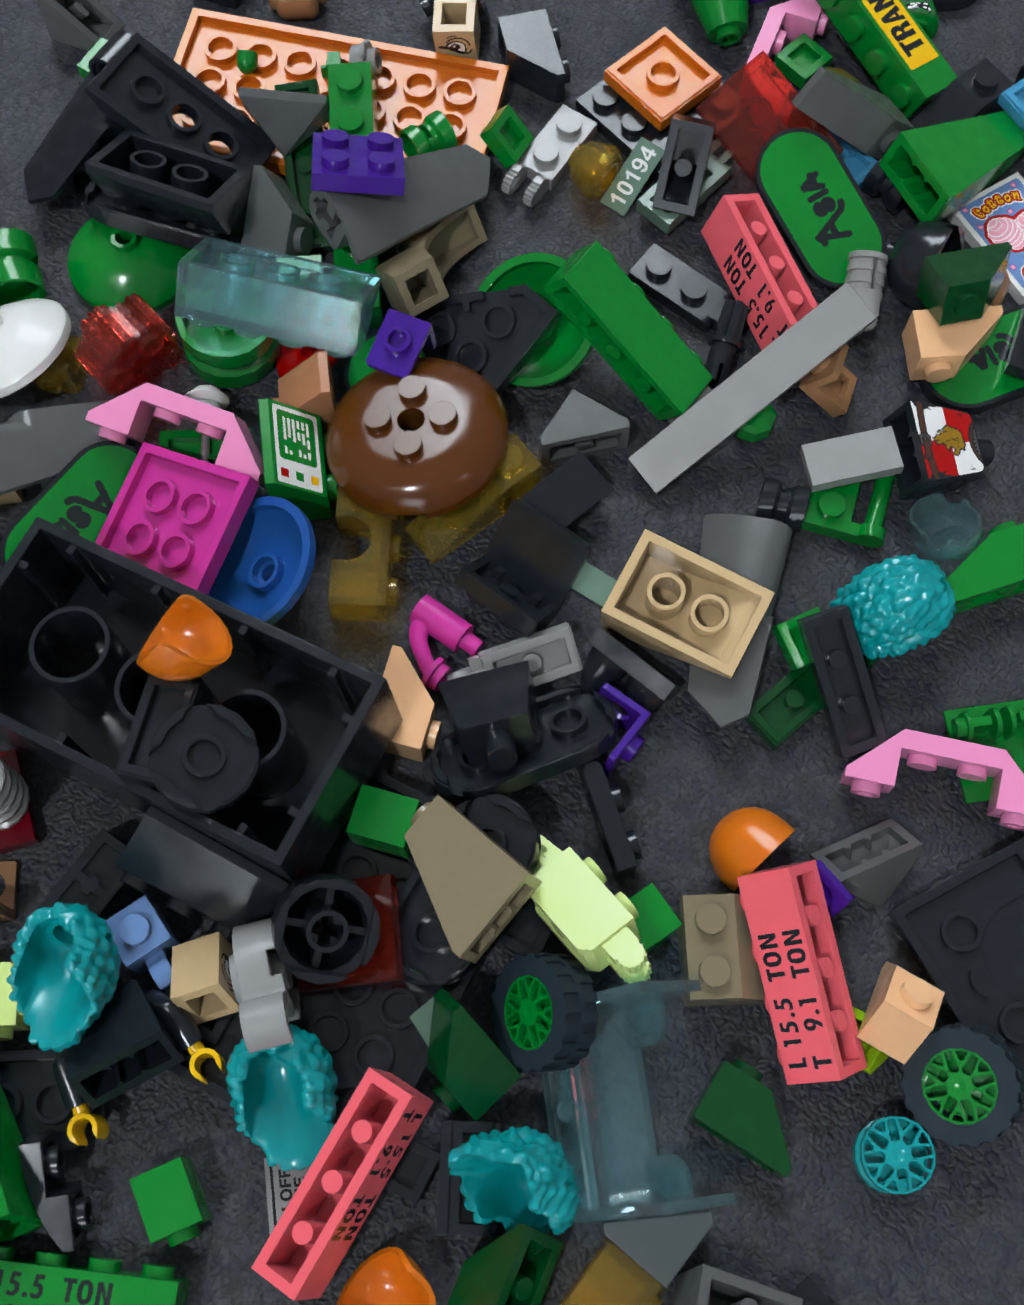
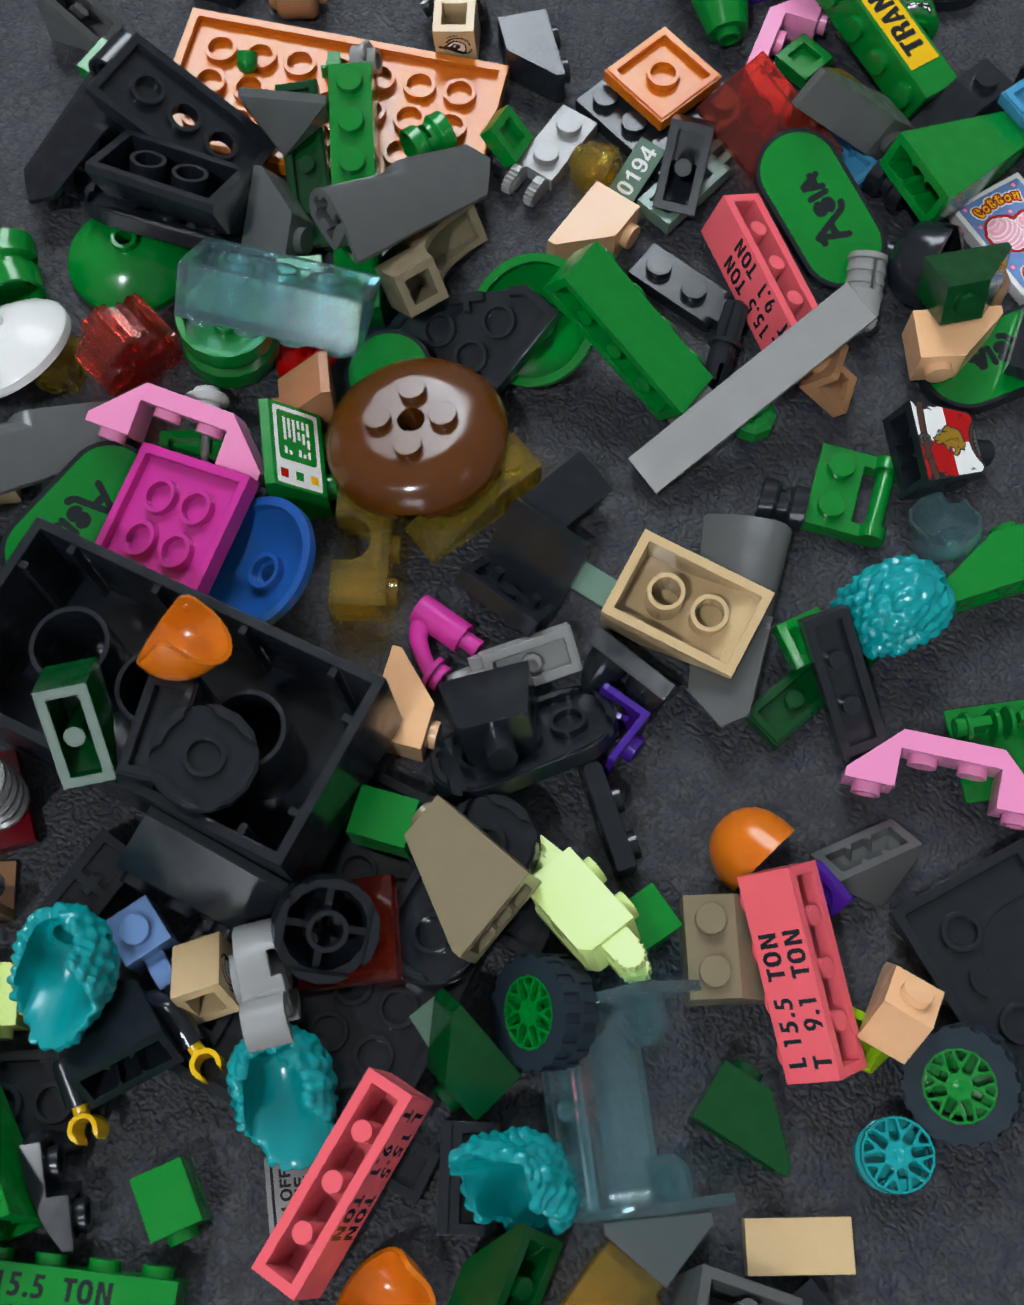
dark purple plate [311,129,405,196] -> none
dark purple bracket [366,308,437,379] -> none
dark grey slope [539,389,631,466] -> none
light grey tile [800,426,904,492] -> none
none -> dark green slope [31,657,118,790]
none -> light nougat slope [547,181,640,260]
none -> tan tile [741,1216,856,1276]

